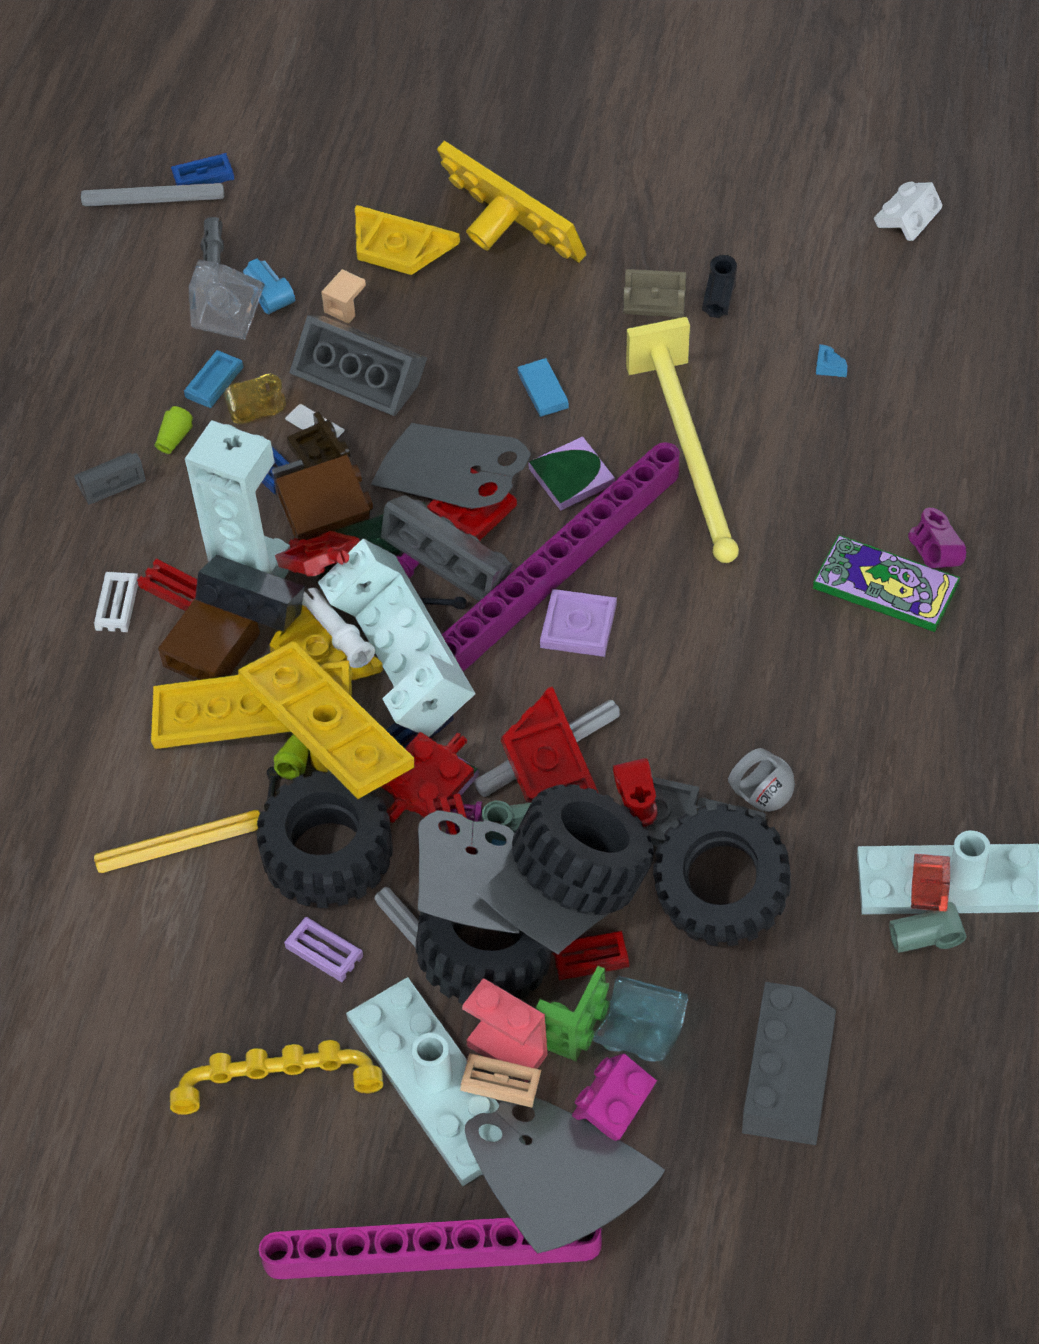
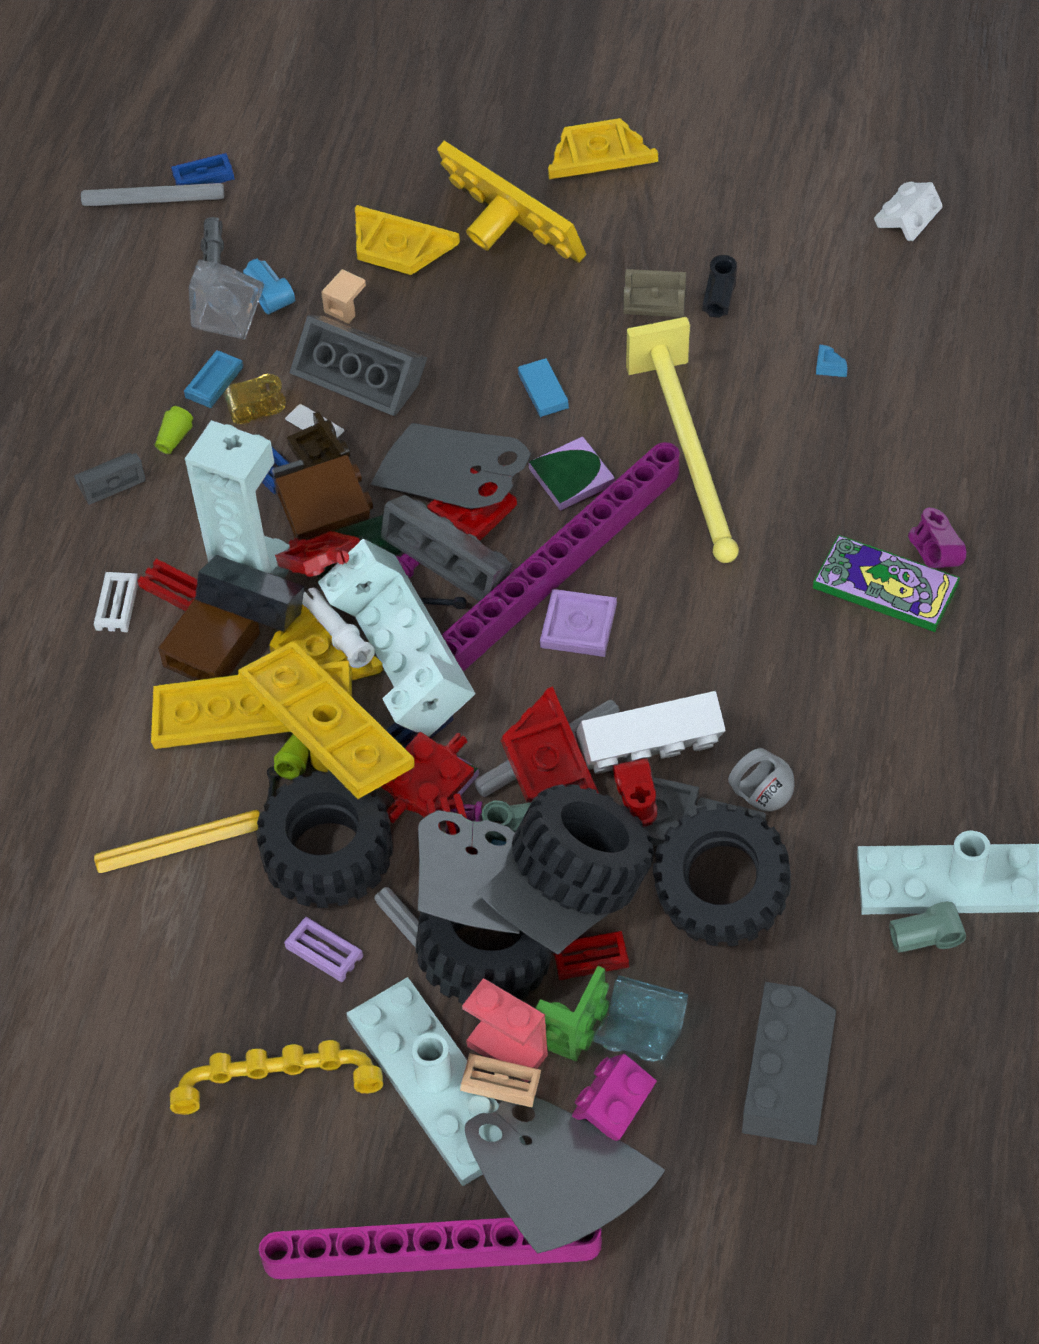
clear red panel [911,854,950,912] -> none
none -> yellow wing [548,118,658,179]
none -> white brick [576,691,726,774]

